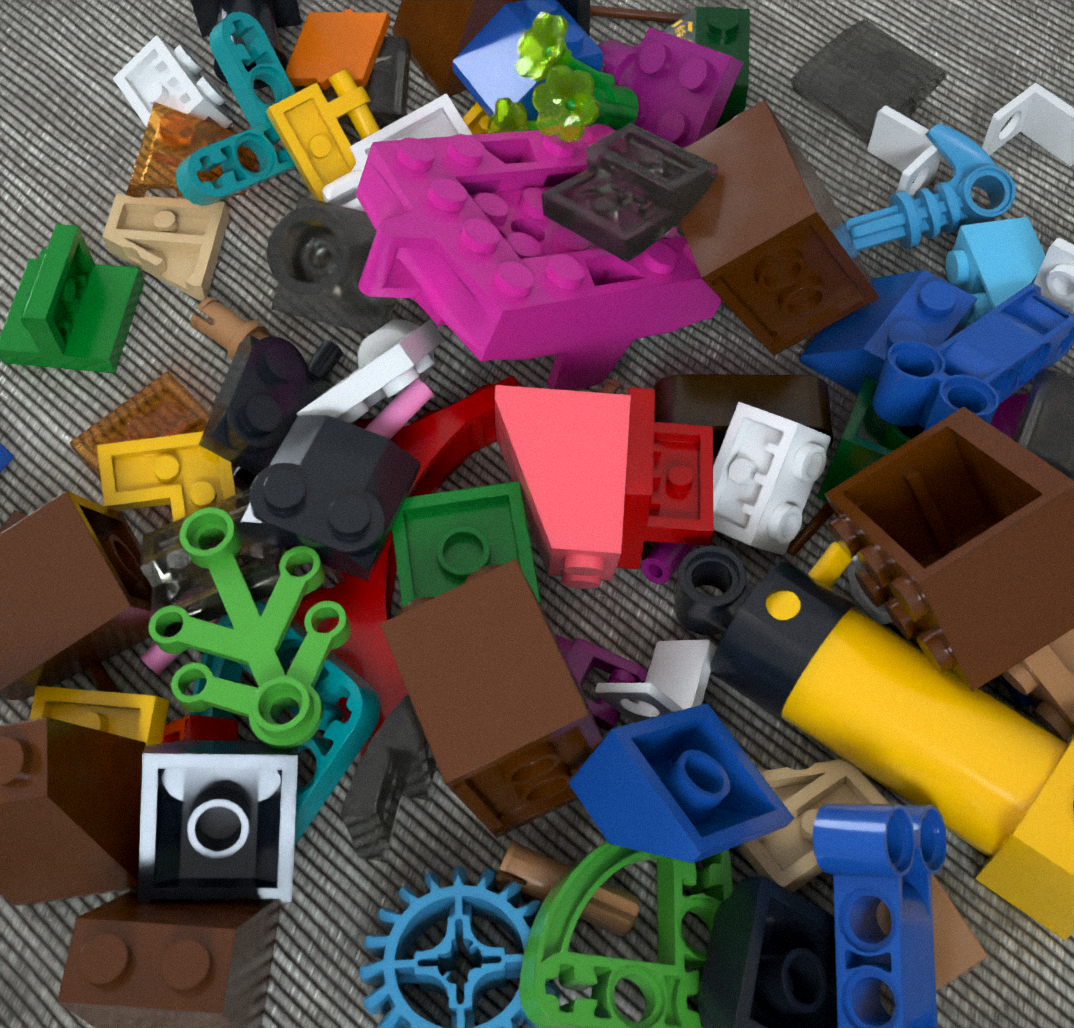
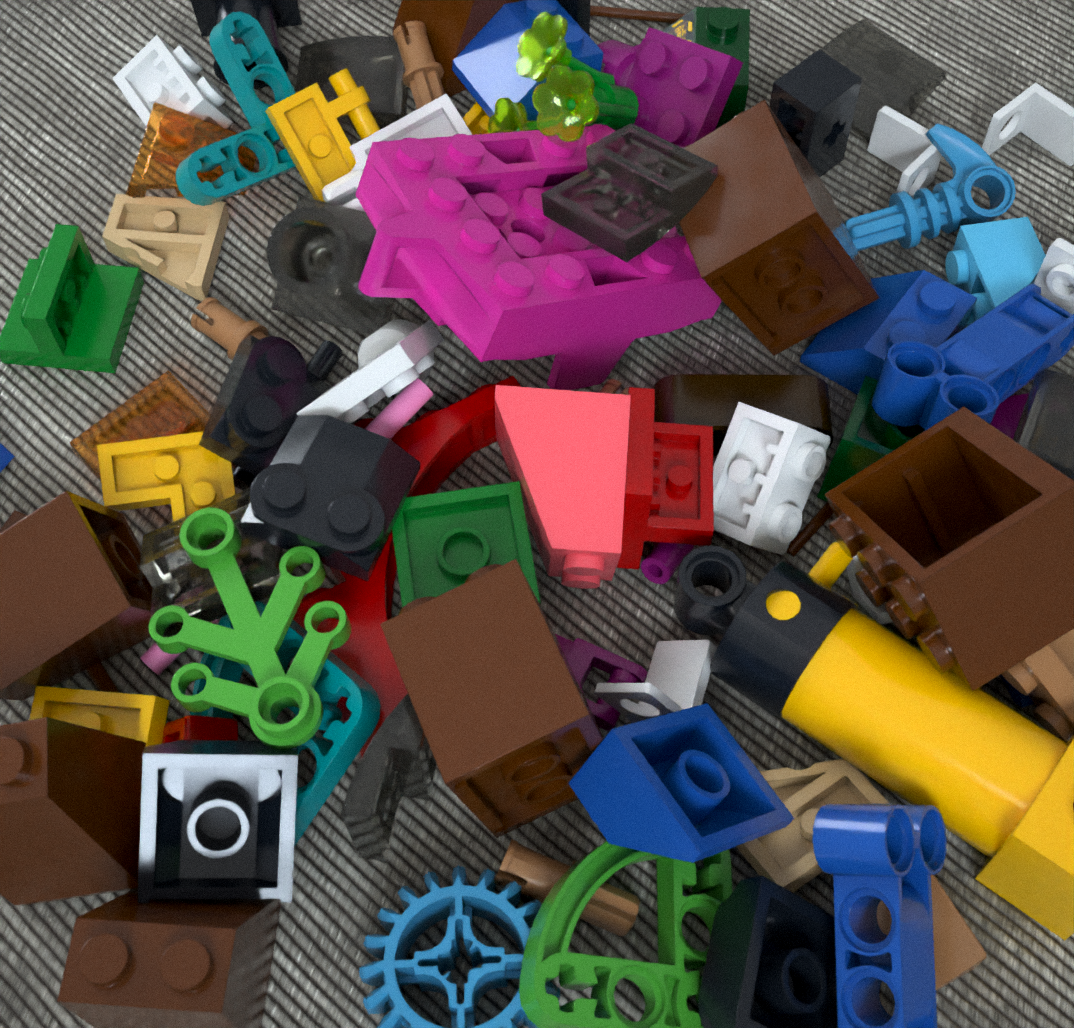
orange piece [285,8,391,90] -> none
none -> medium nougat axle [393,21,445,109]
none -> black brick [769,49,863,178]

